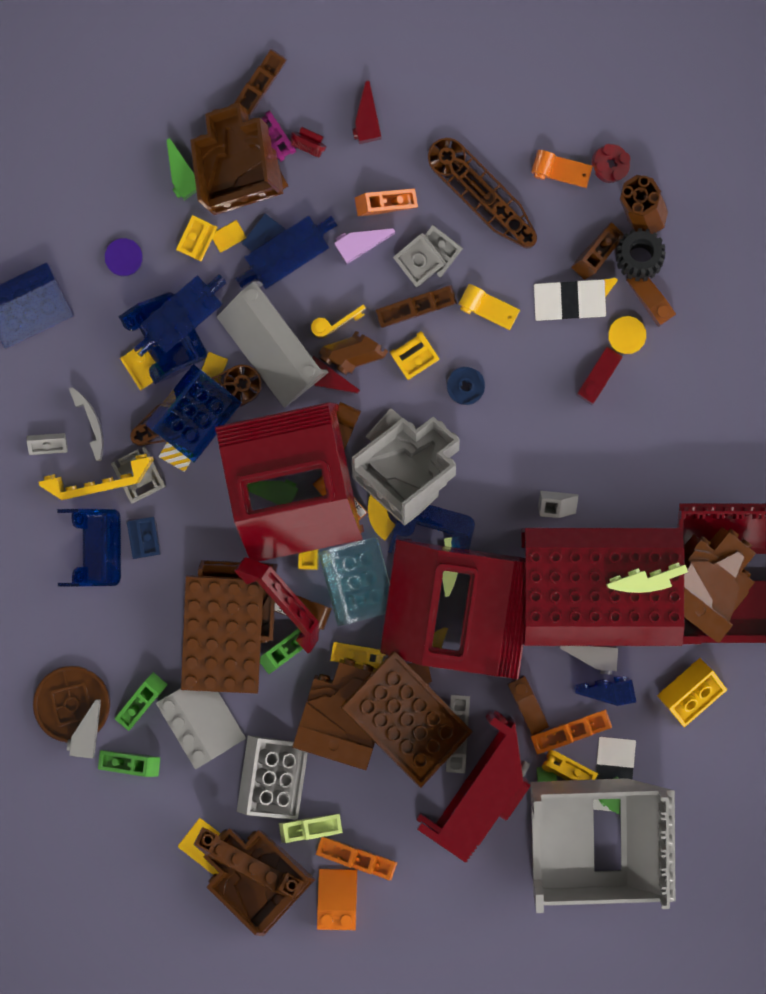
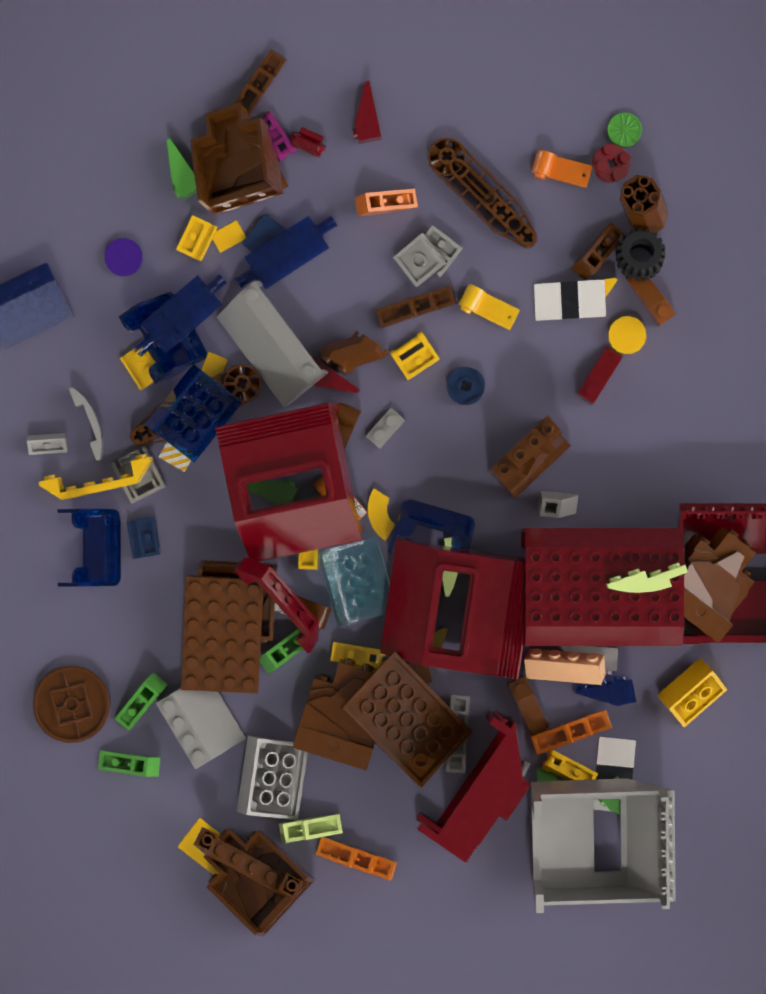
light grey slope [67,699,101,758] -> none
yellow door [311,305,366,338] -> none
orange slope [317,869,357,931] -> none
lavender slope [334,228,395,264] -> none
light grey panel [352,417,460,526] -> none
none -> reddish brown panel [488,415,571,499]
none -> light nougat brick [524,648,606,685]
none -> bright green wheel [607,112,642,147]

